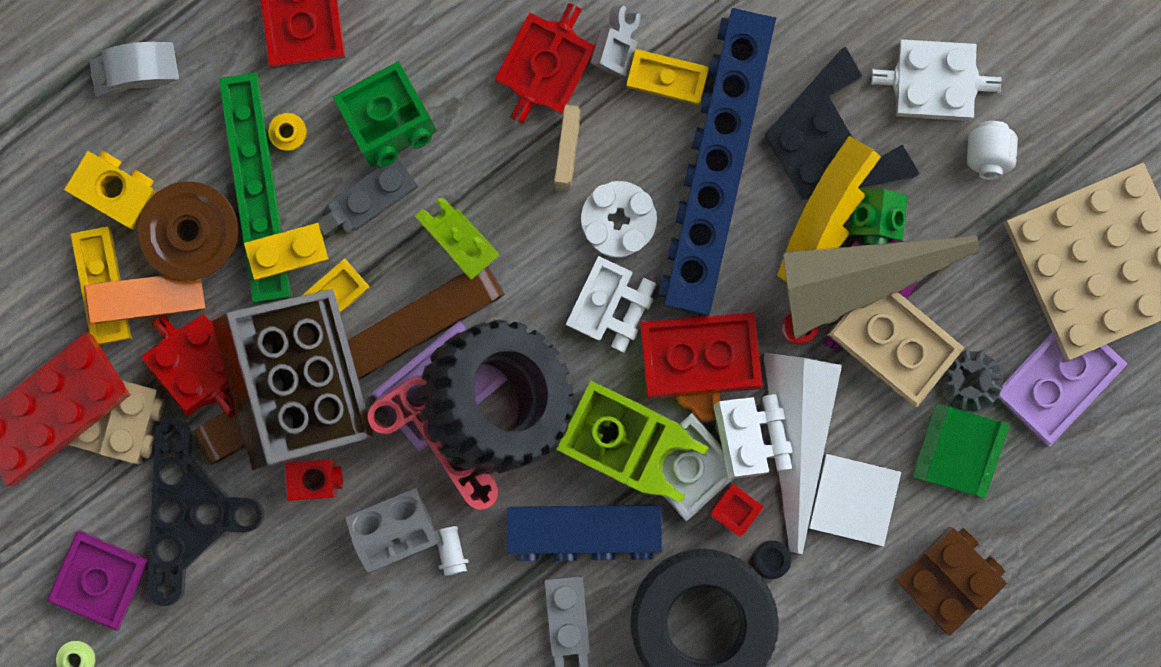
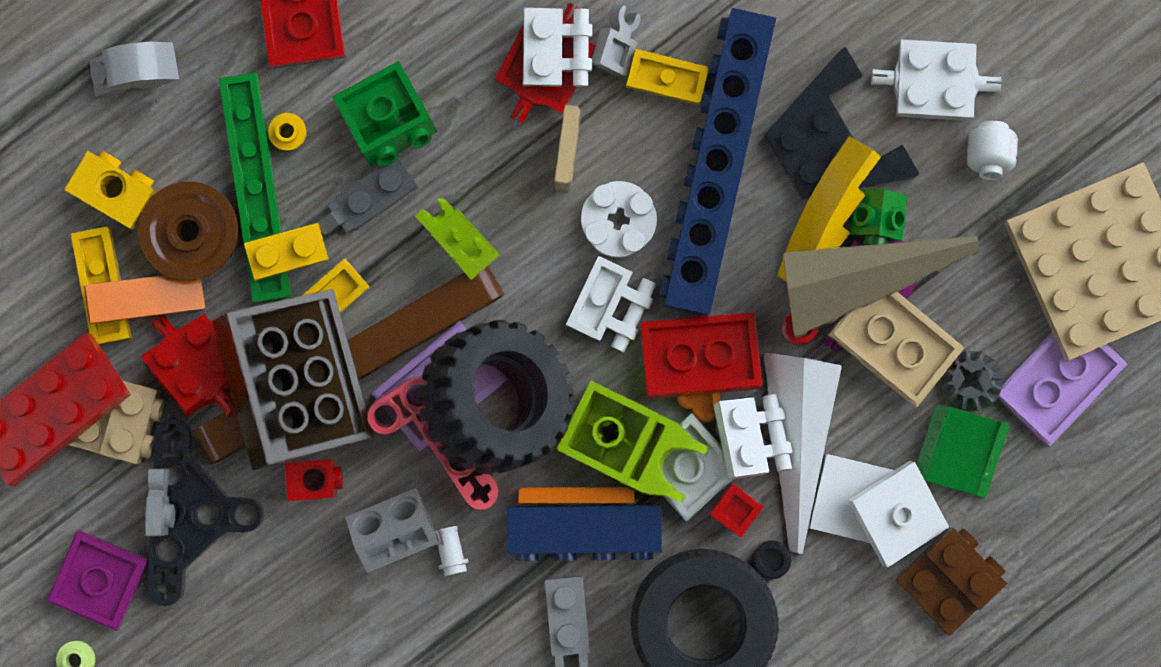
none -> light grey plate [145,469,175,536]
none -> orange tile [519,487,634,503]
none -> white plate [523,8,592,87]
none -> white plate [848,461,949,567]

